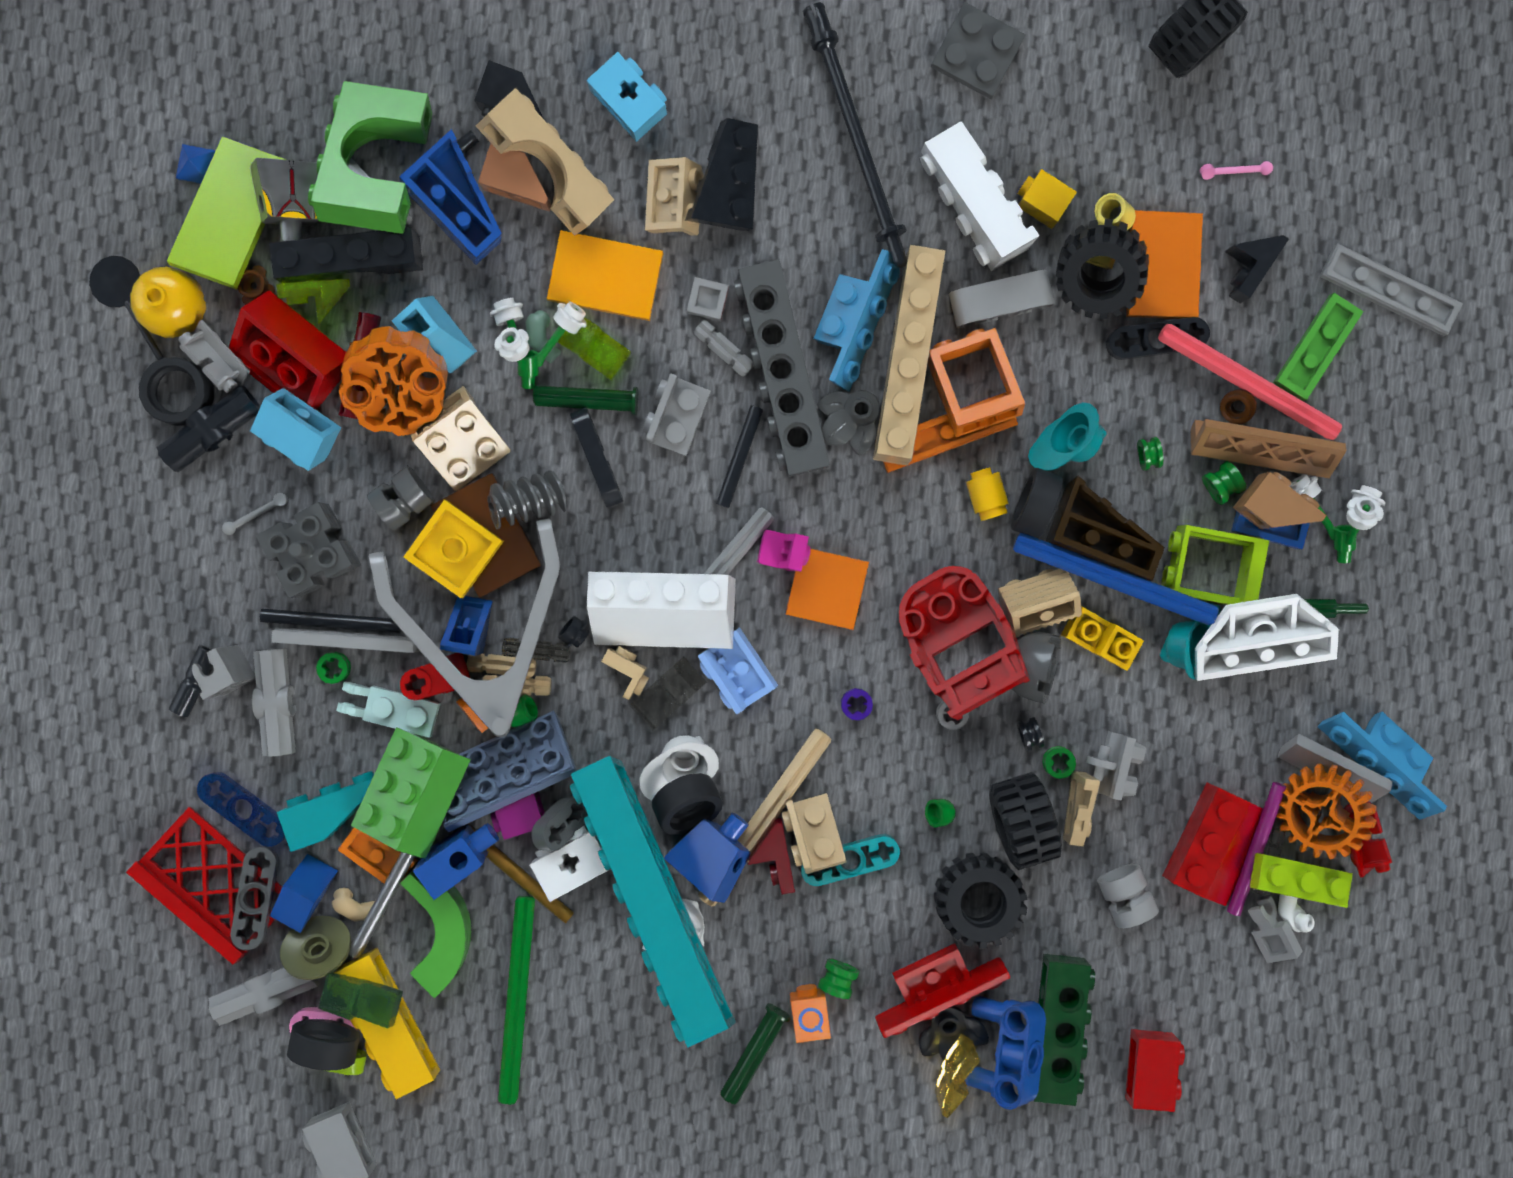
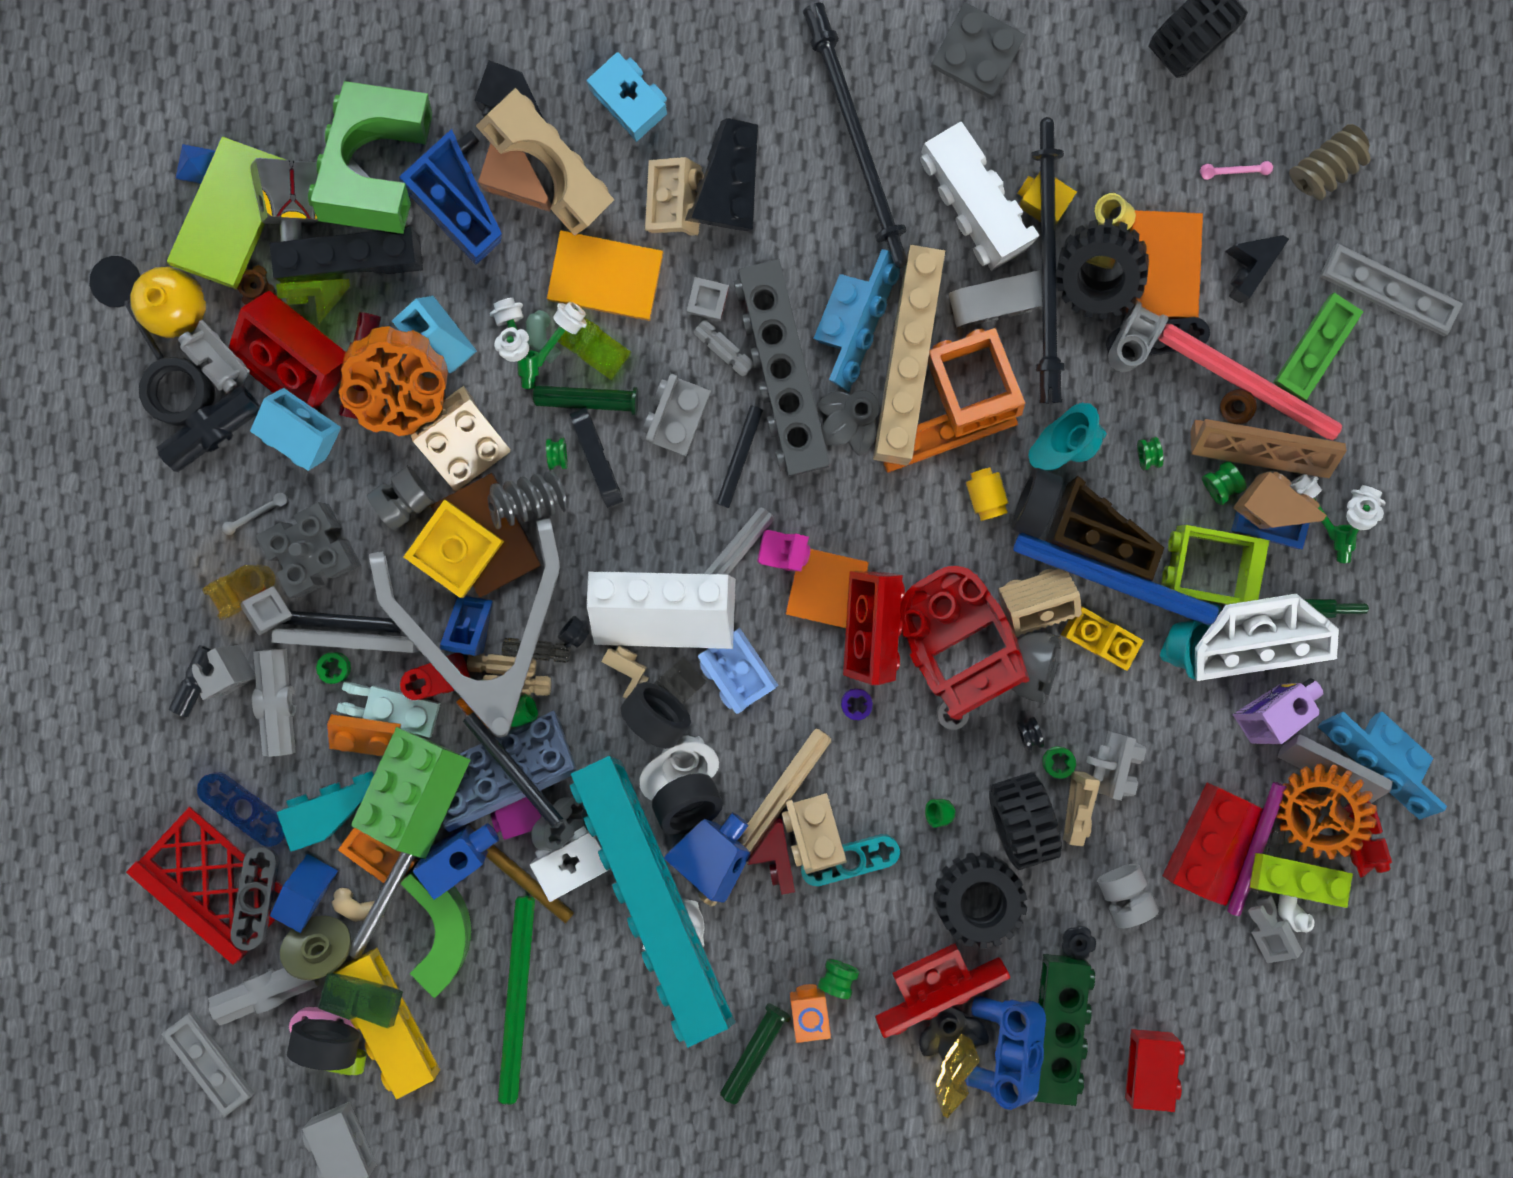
none -> light grey tile [161,1011,255,1117]
none -> clear yellow piece [202,564,276,621]
none -> light grey plate [240,586,292,635]
none -> orange plate [327,714,401,756]
none -> black bar [463,713,564,828]
none -> green bush [546,438,568,470]
none -> black tyre [620,682,691,749]
none -> red slope [843,571,905,685]
none -> black bar [1031,117,1065,404]
none -> black plate [1062,926,1096,960]
none -> light grey piece [1108,300,1168,372]
none -> lavender torso [1233,678,1323,744]
none -> dark tan piece [1289,124,1371,201]

